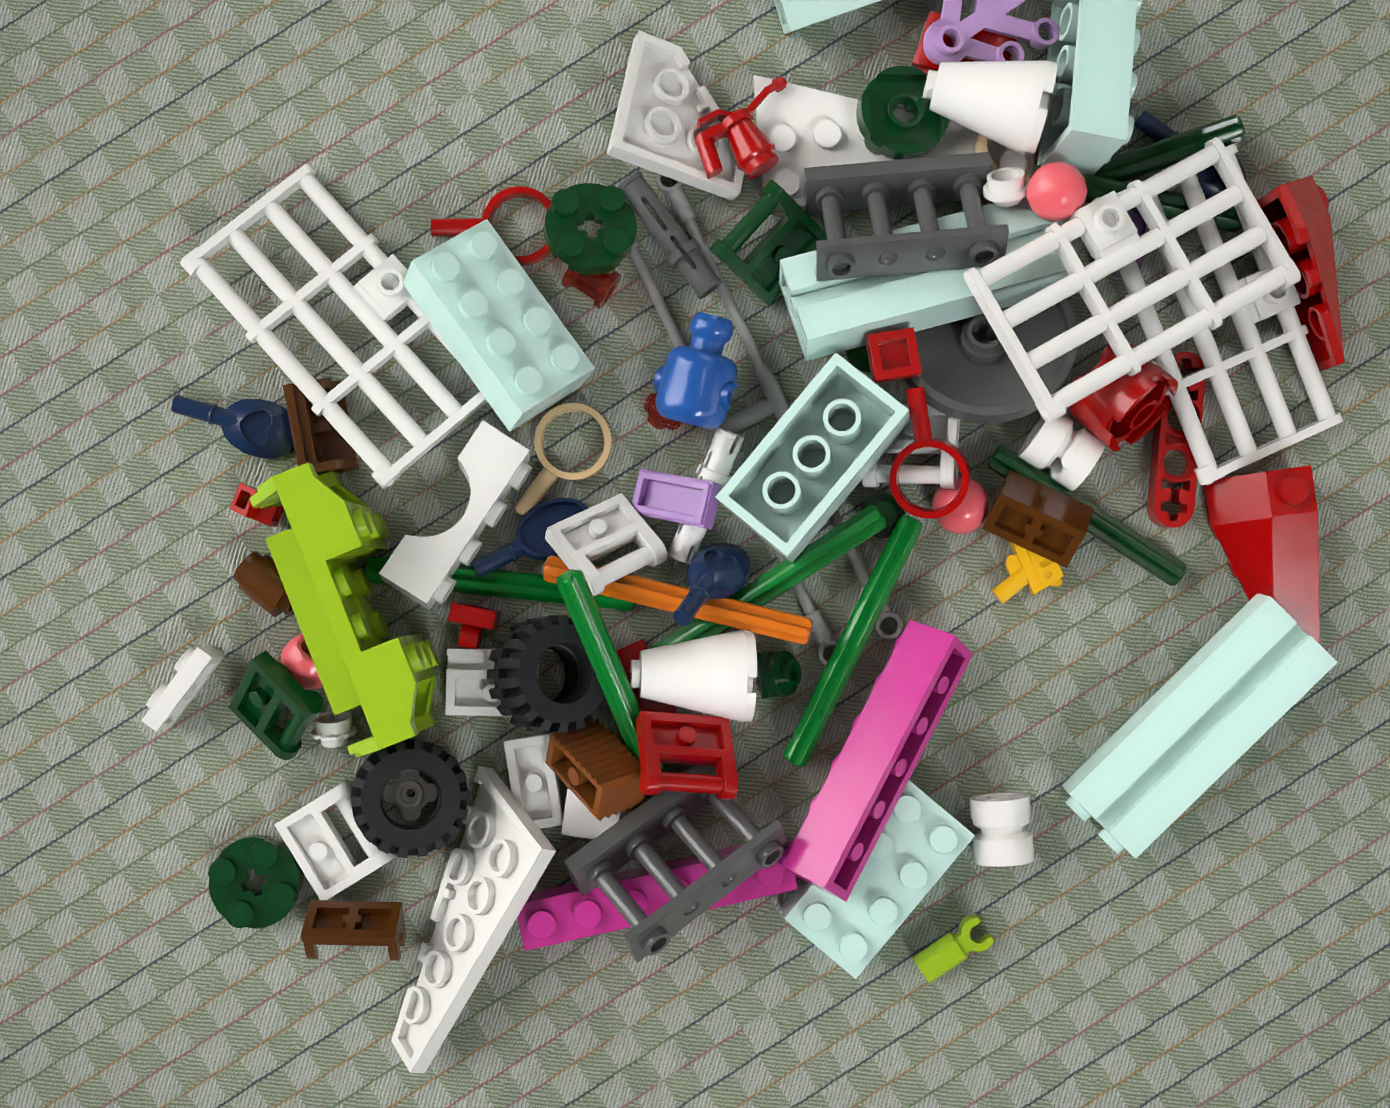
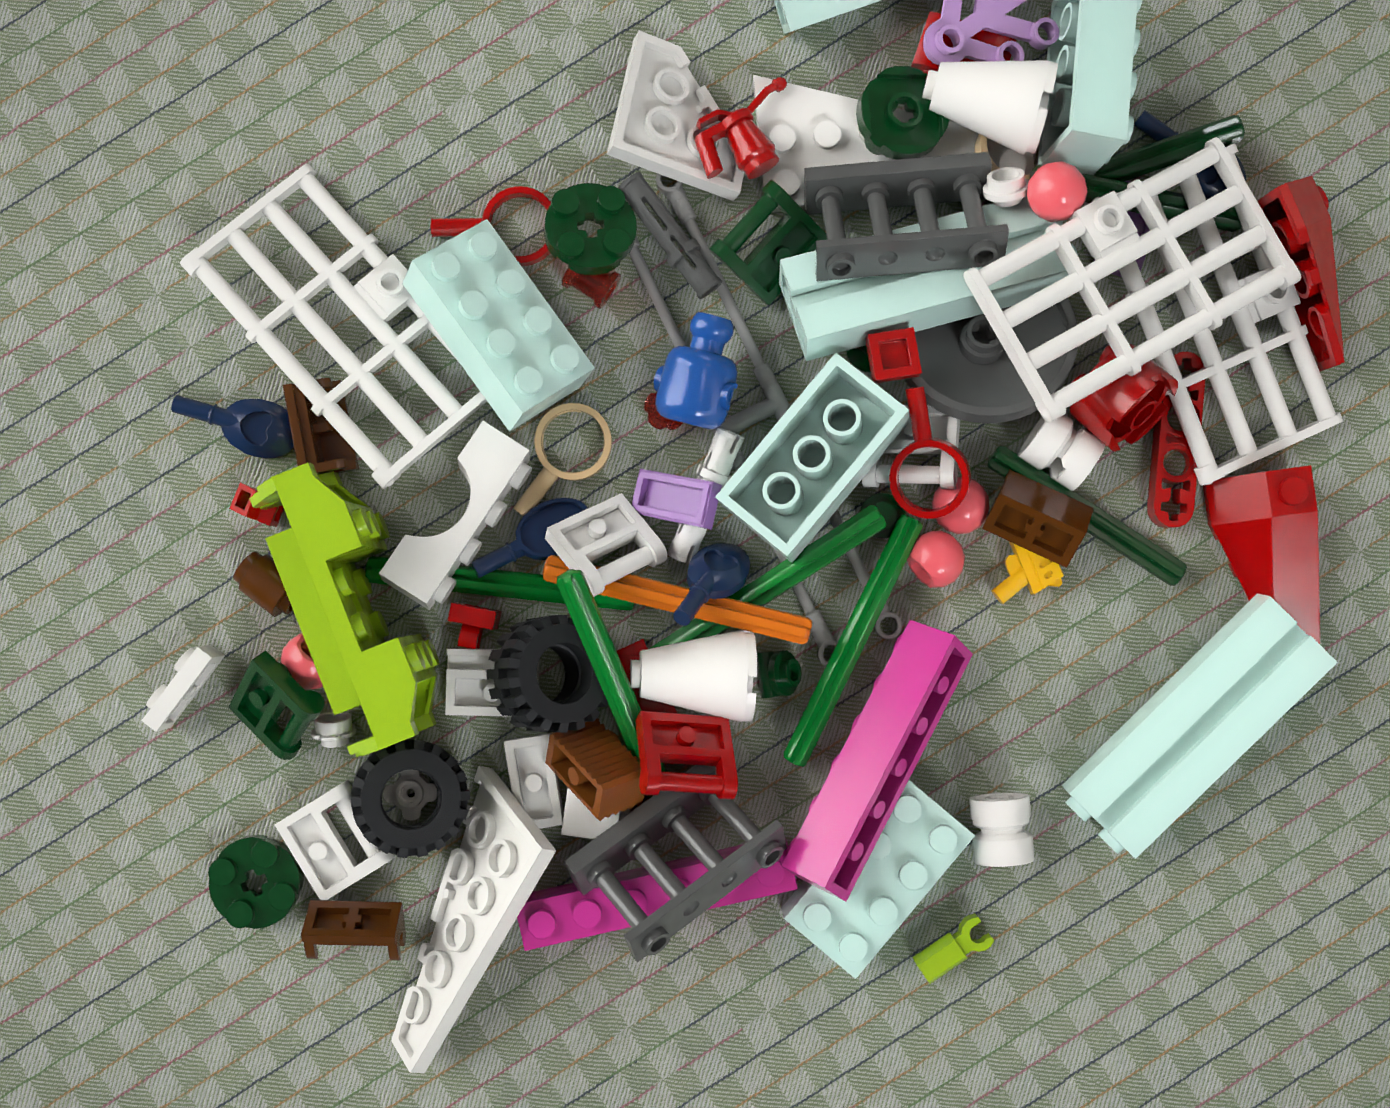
none -> coral piece [907,531,965,588]

